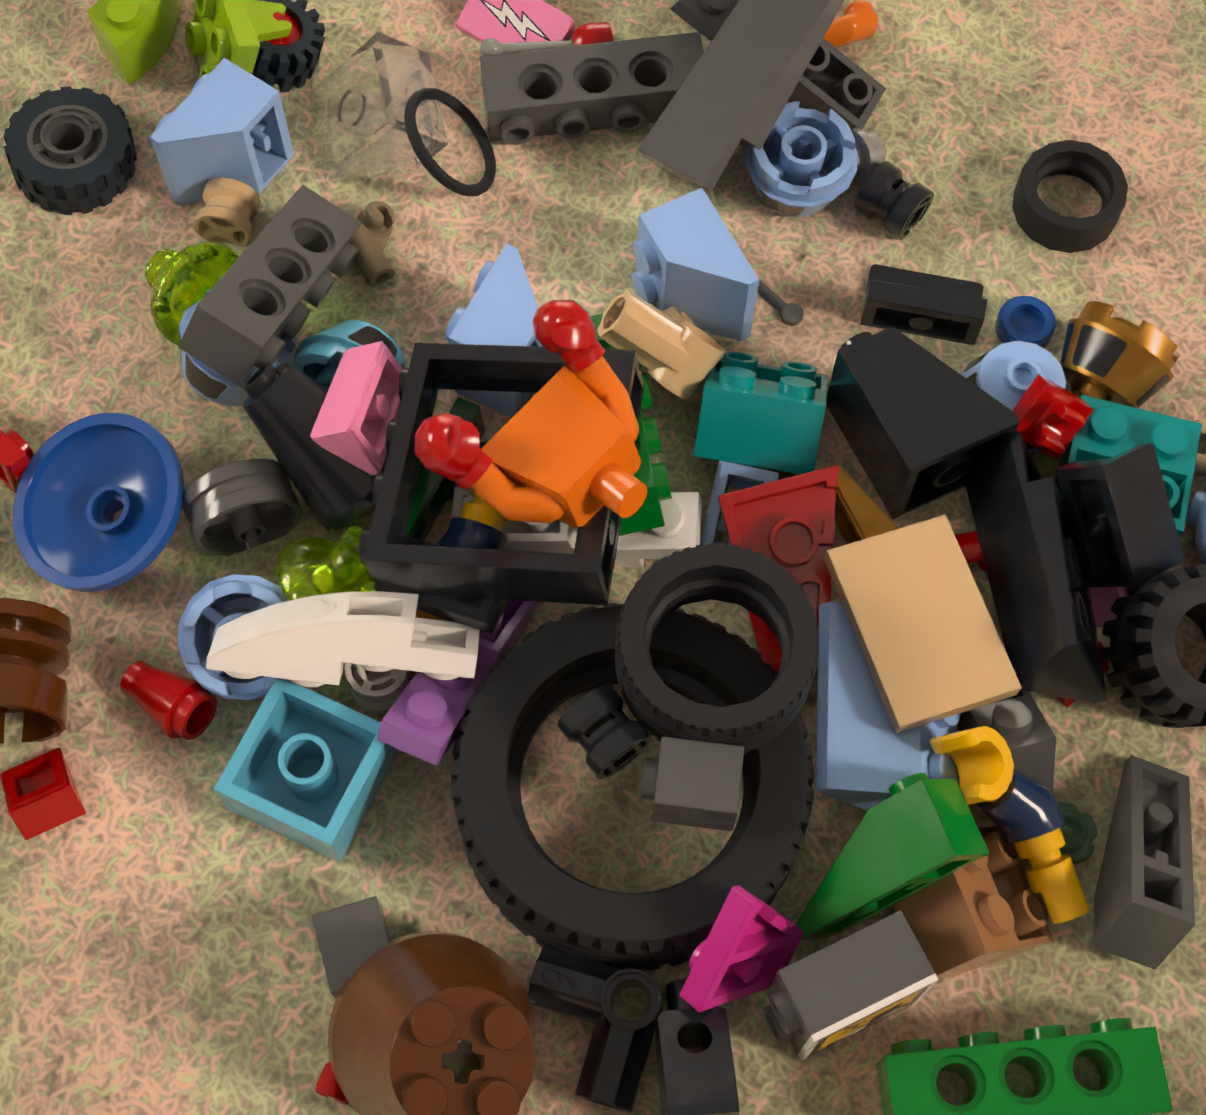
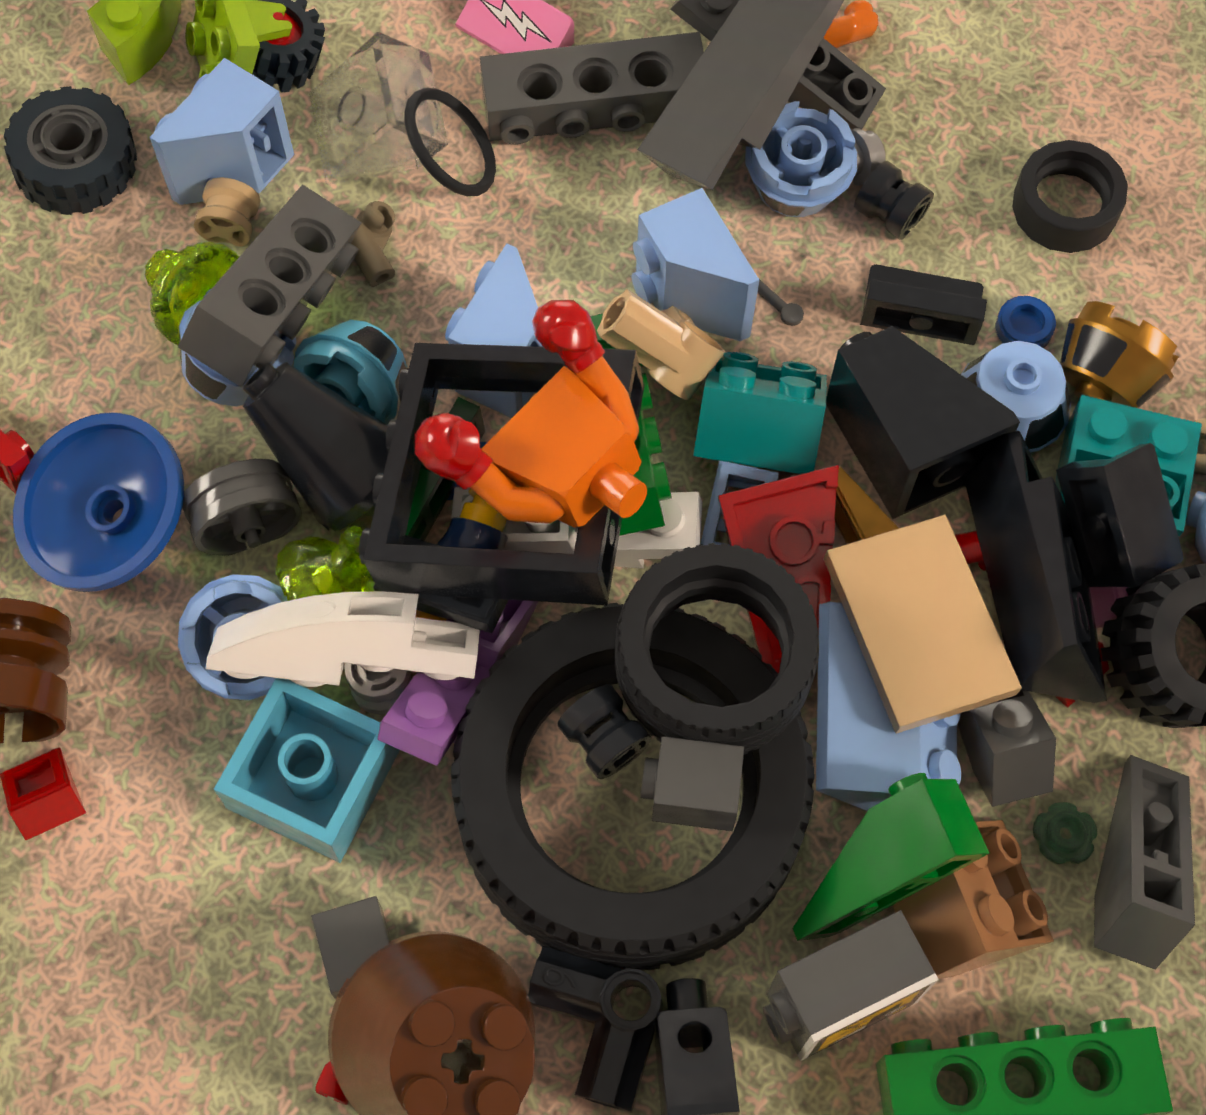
red cone [120,660,217,740] -> none
bright pink slope [310,341,403,475] -> none
hinge [480,22,613,56] -> none
dark pink wing [679,885,805,1012] -> none
yellow piece [929,726,1089,925] -> none
red tile [1012,374,1094,460] -> none

